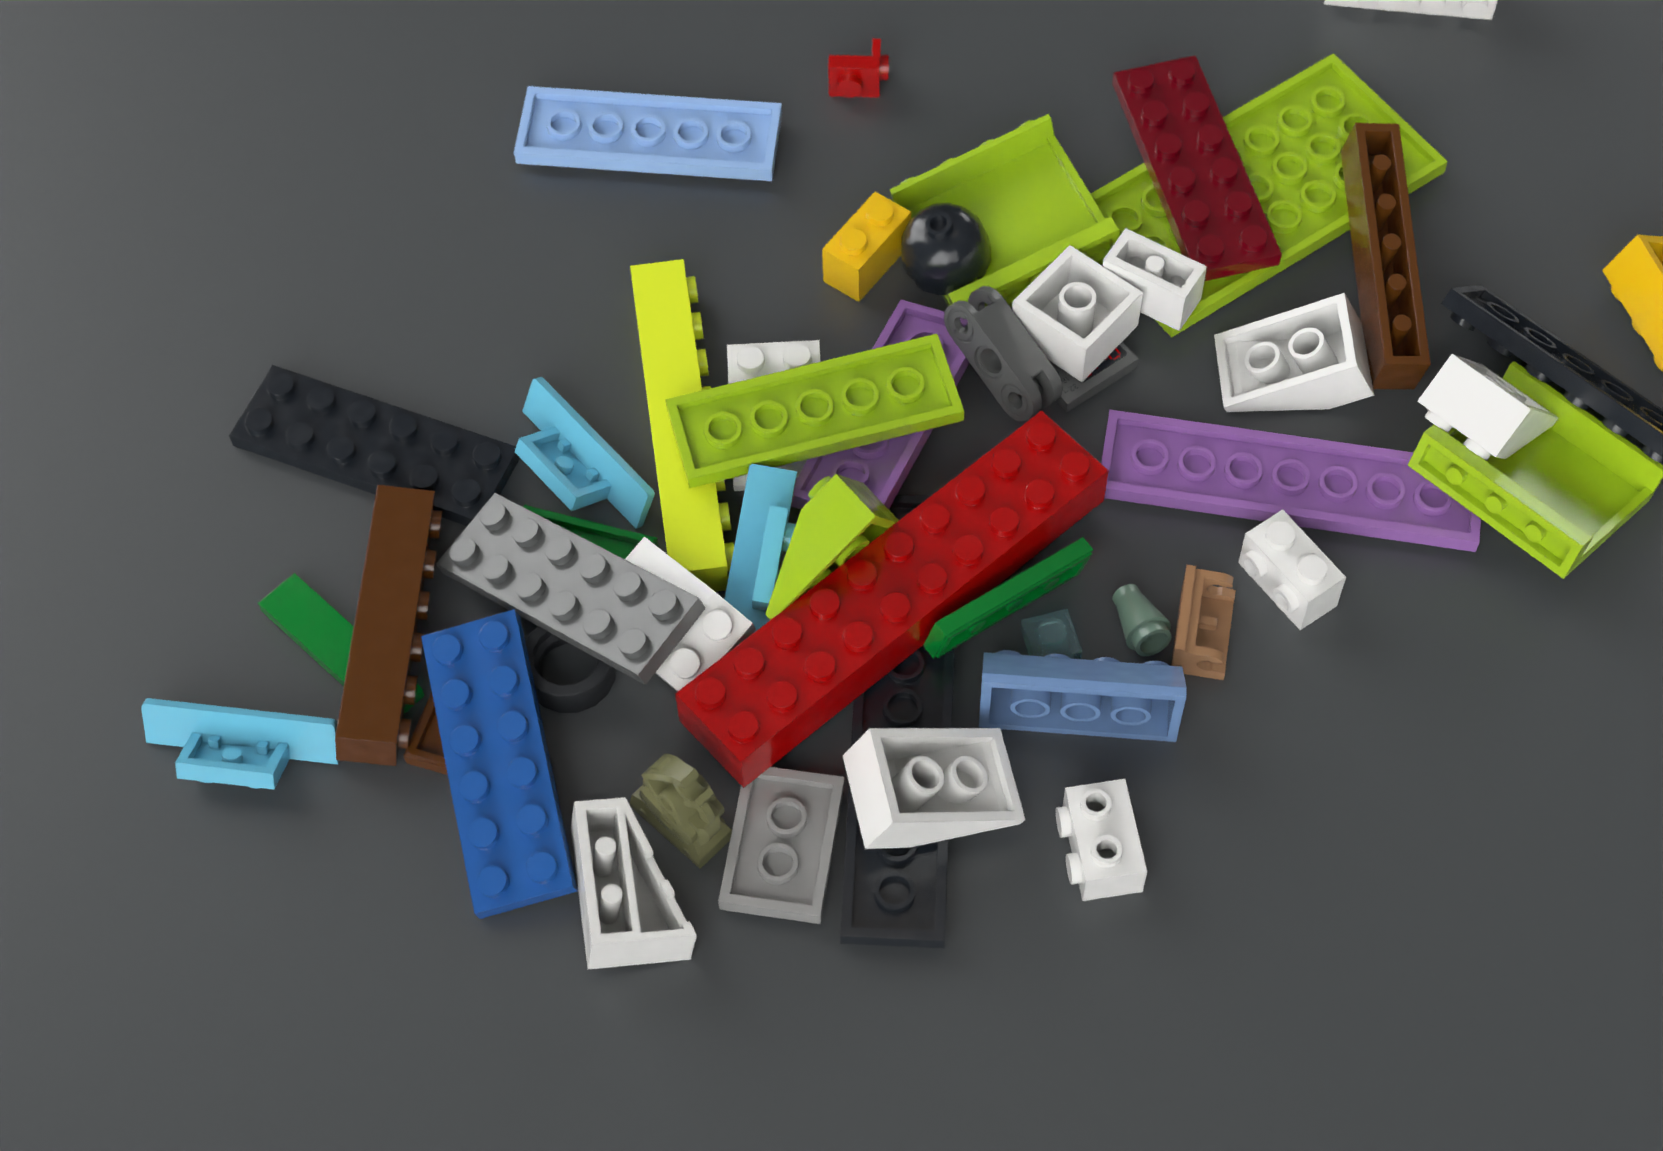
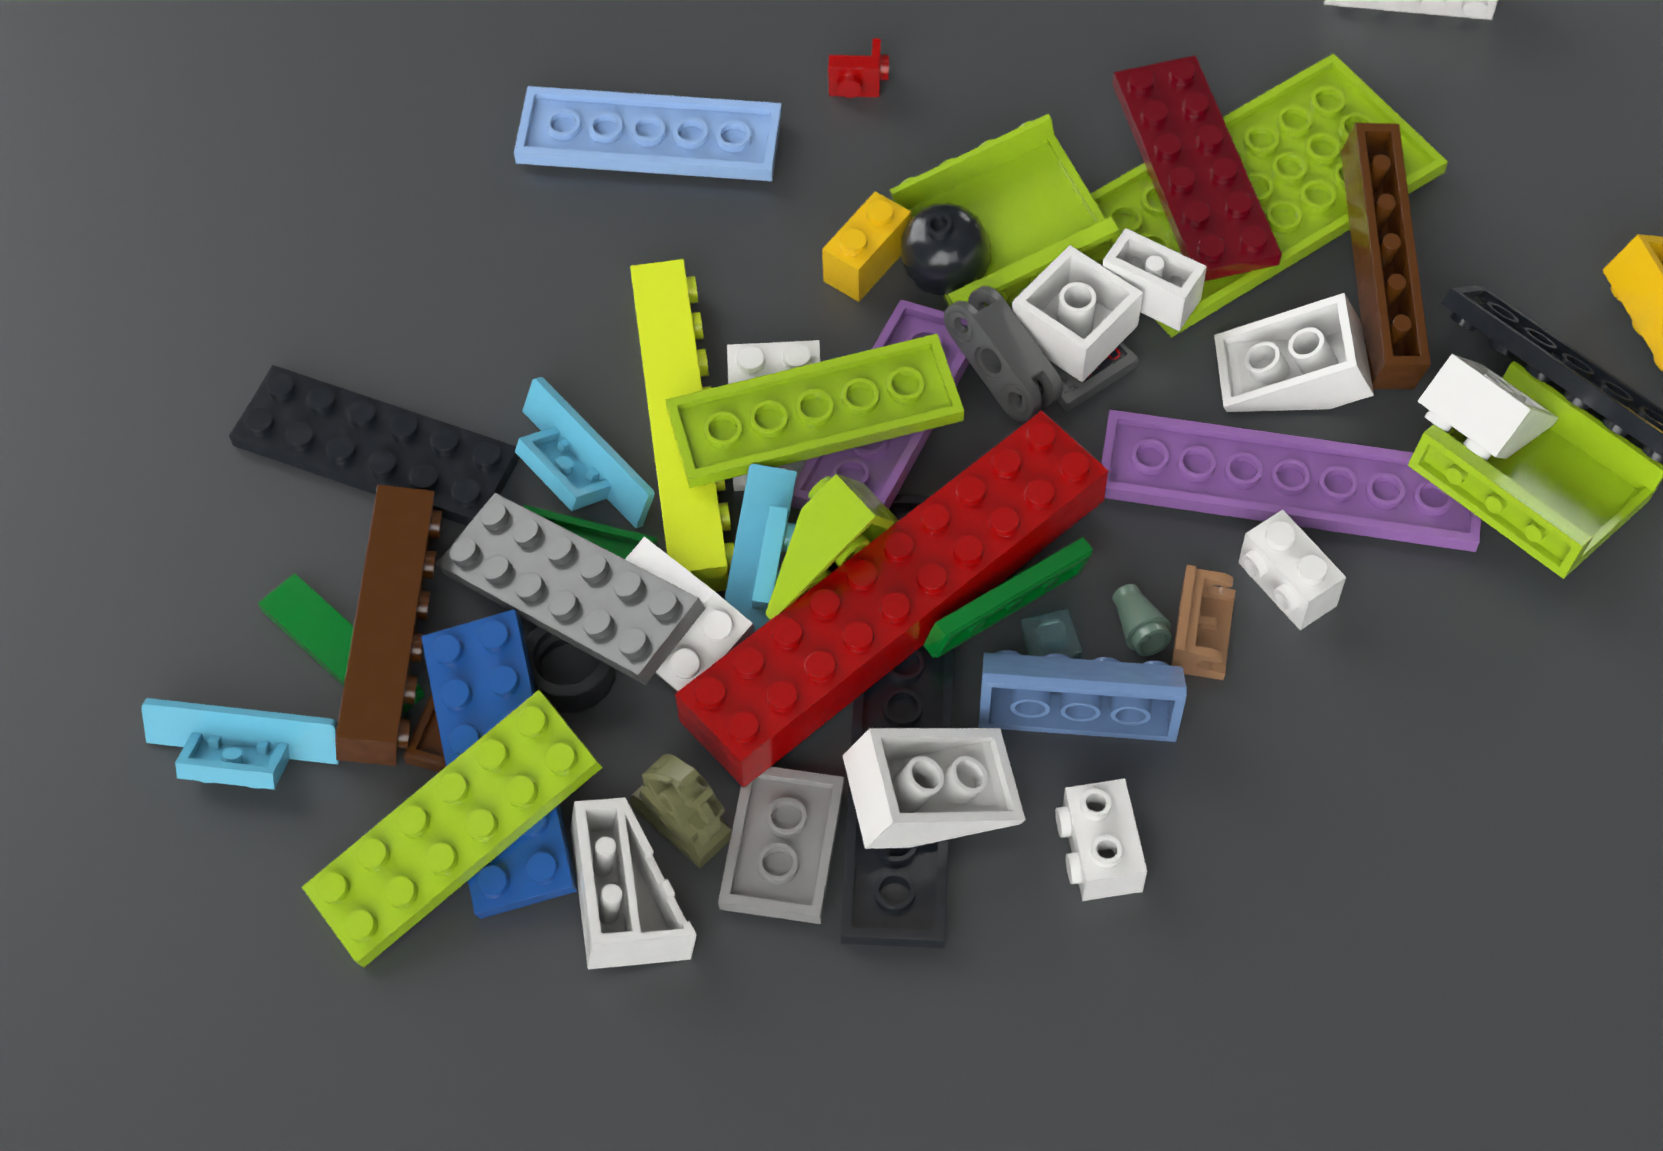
none -> lime plate [302,690,603,967]

